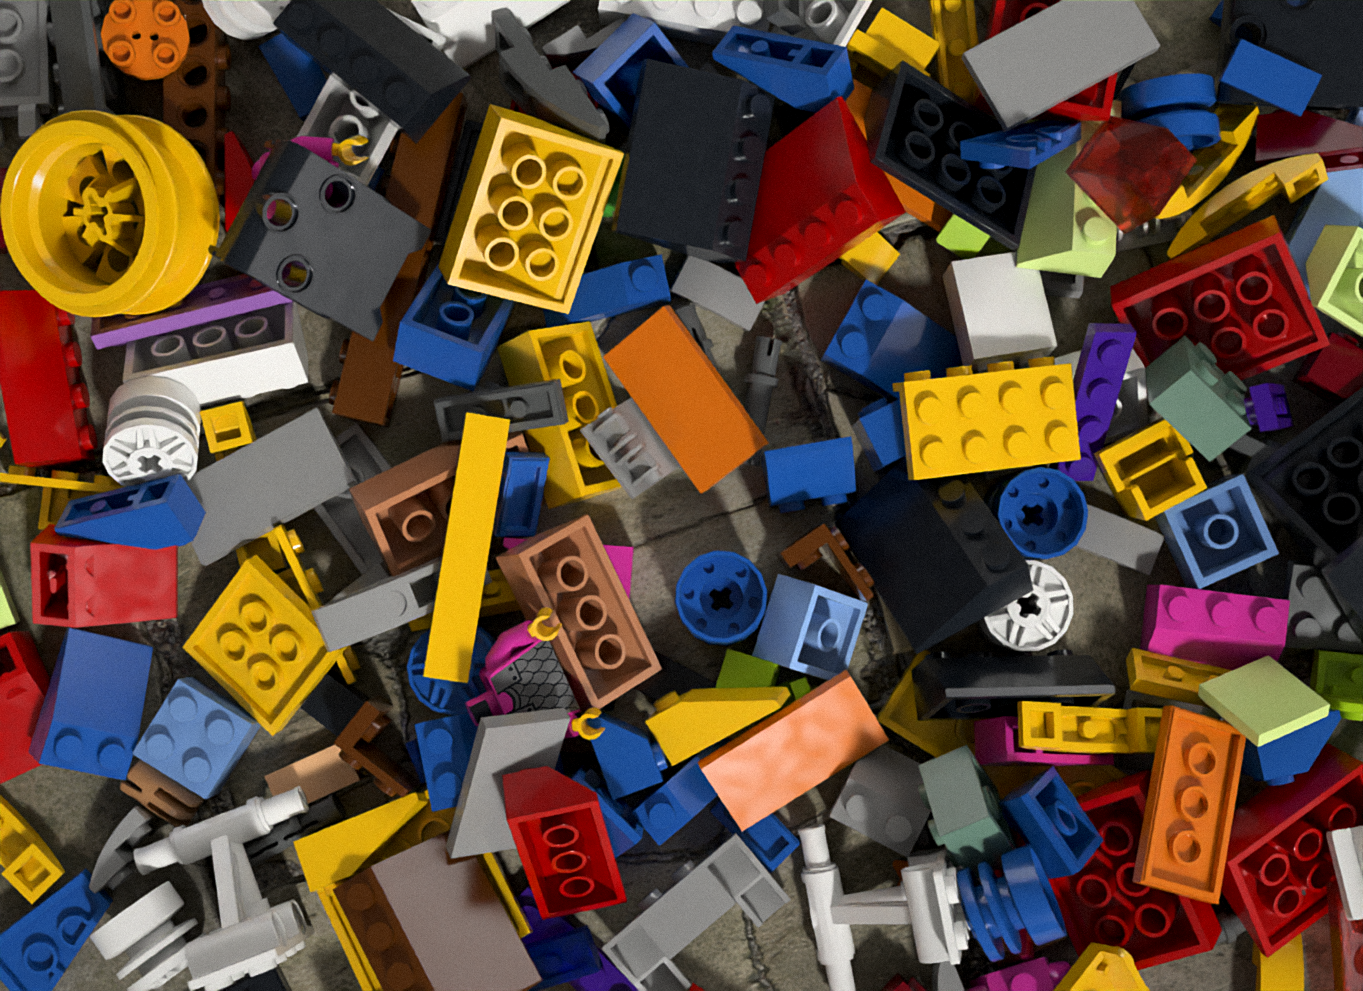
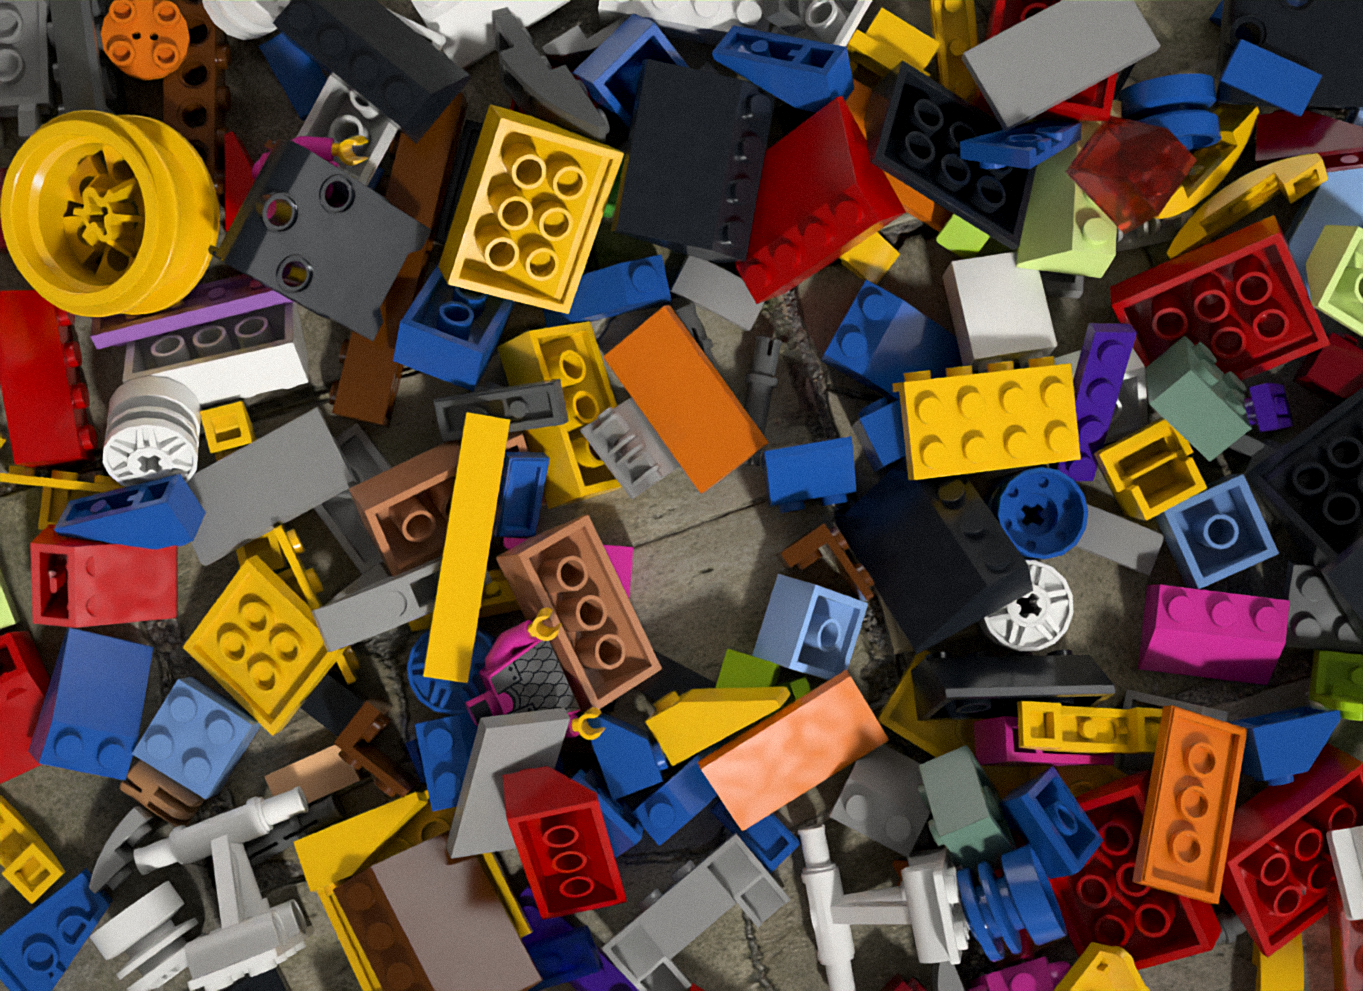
blue wheel [675,551,767,646] -> none
yellow plate [1126,648,1232,708] -> none
yellowish green tile [1198,655,1330,747] -> none

